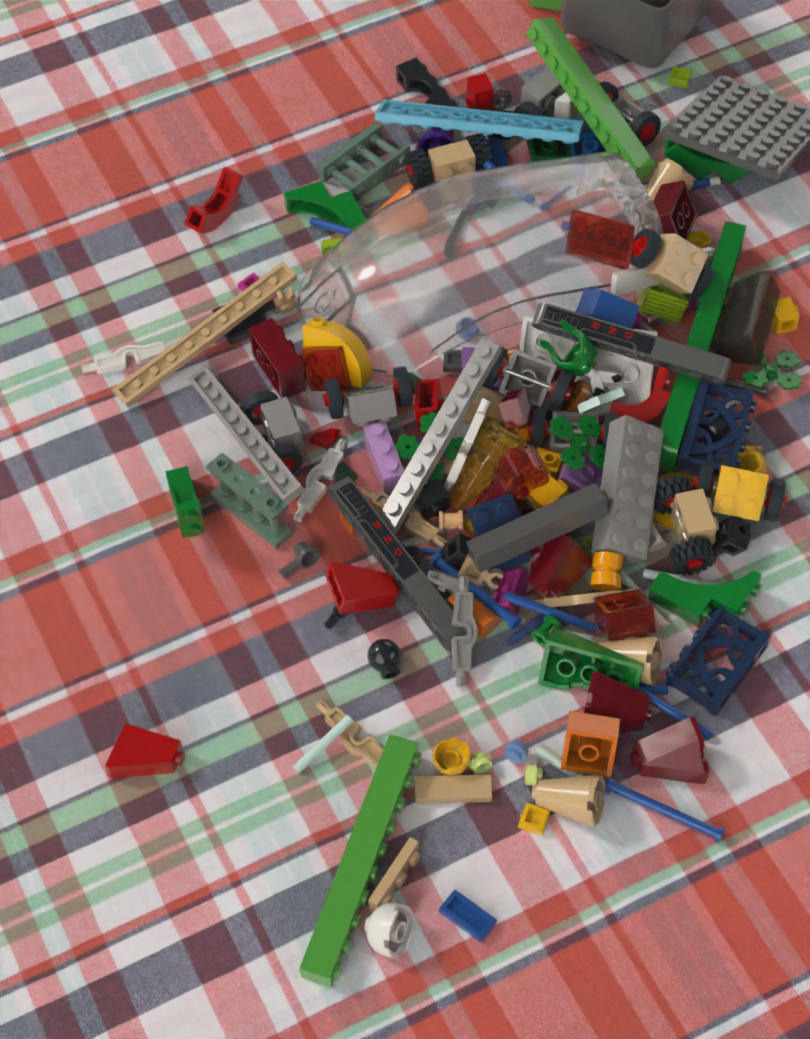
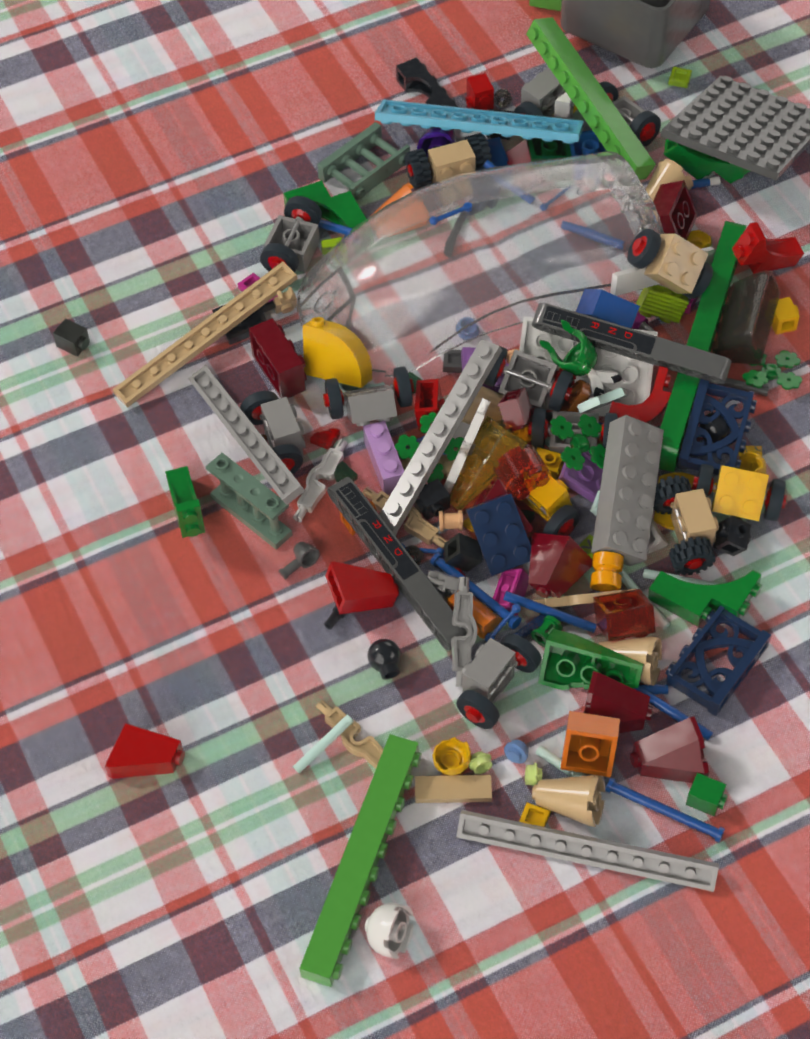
white piece [81,341,175,374] -> none
red arch [184,167,244,233] -> none
clear red plate [301,346,352,391] -> none
tan plate [368,837,421,912] -> none
blue tile [439,889,497,943] -> none
tan plate [458,554,504,589] -> none
dark grey brick [467,483,610,573] -> none
clear red plate [565,209,635,270] -> none
none -> pearl dark grey brick [53,318,90,357]
none -> brick [260,196,322,273]
none -> blue hinge [429,202,472,225]
none -> brick [456,634,542,729]
none -> light grey plate [456,810,719,892]
none -> blue hinge [485,604,521,642]
none -> green brick [686,773,728,817]
none -> red arch [732,222,804,274]

